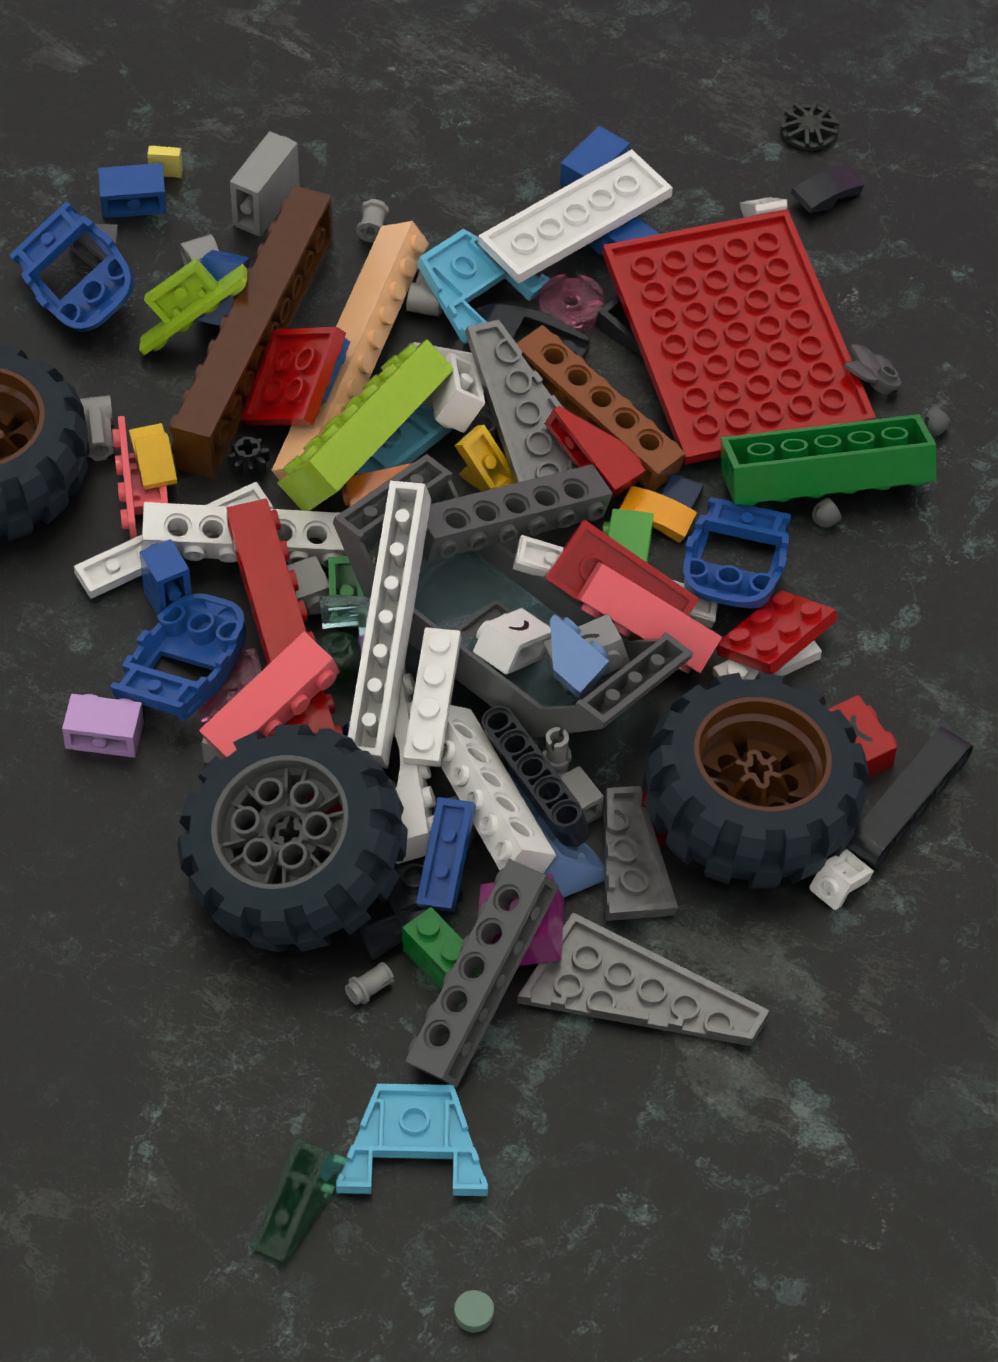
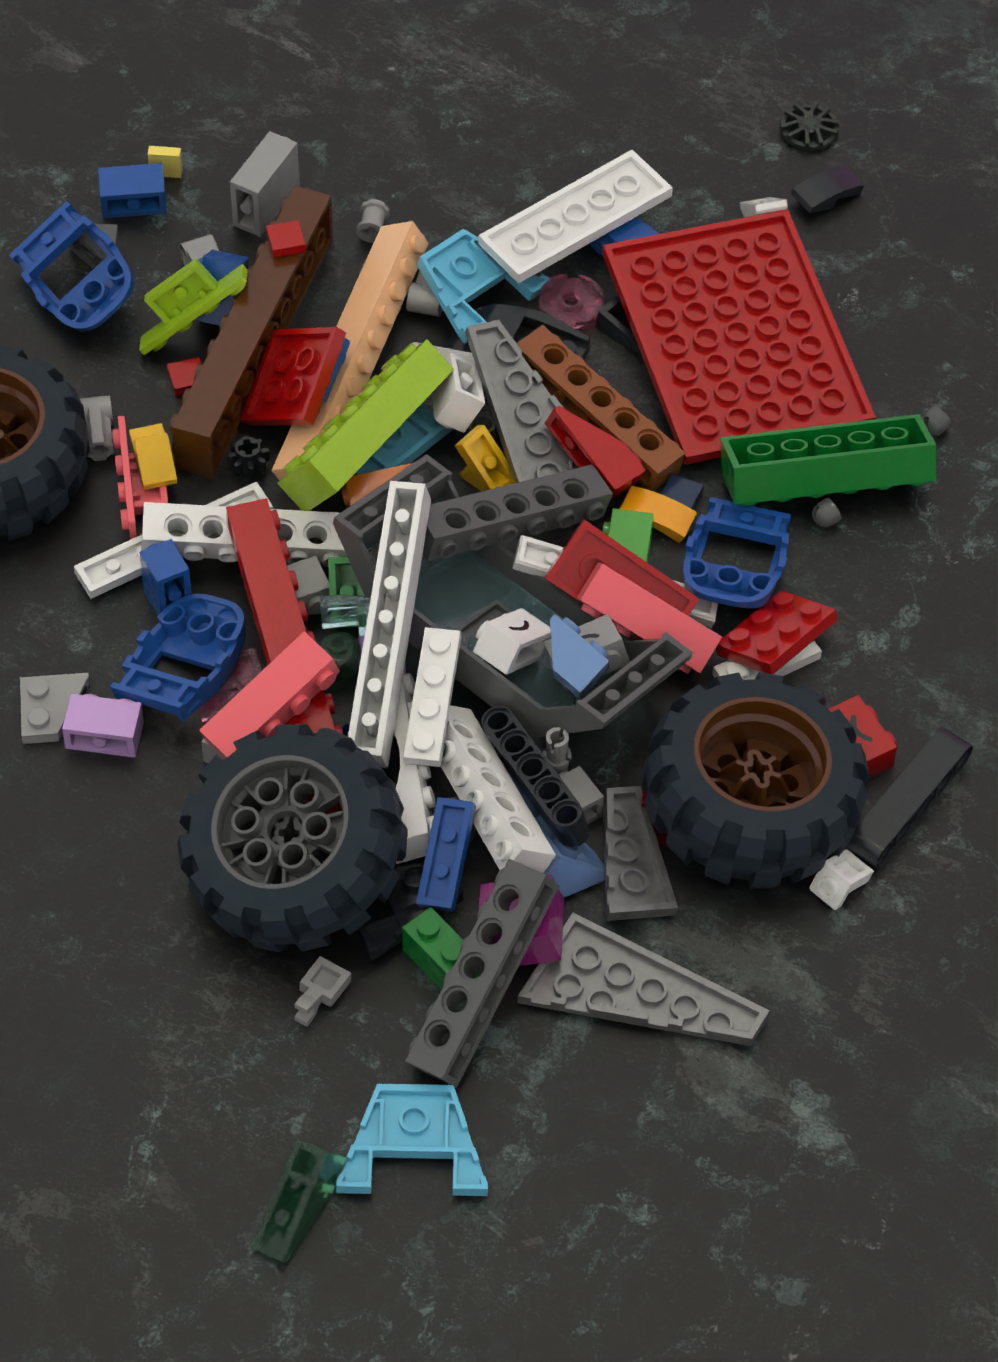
light grey pin [345,962,394,1005] -> none
sand green tile [454,1290,494,1333] -> none
blue brick [560,126,630,187] -> none
dark grey plate [844,344,901,395] -> none
none -> light grey wing [20,673,90,744]
none -> red tile [167,357,201,396]
none -> red tile [266,220,306,258]
none -> light grey plate [295,956,351,1027]

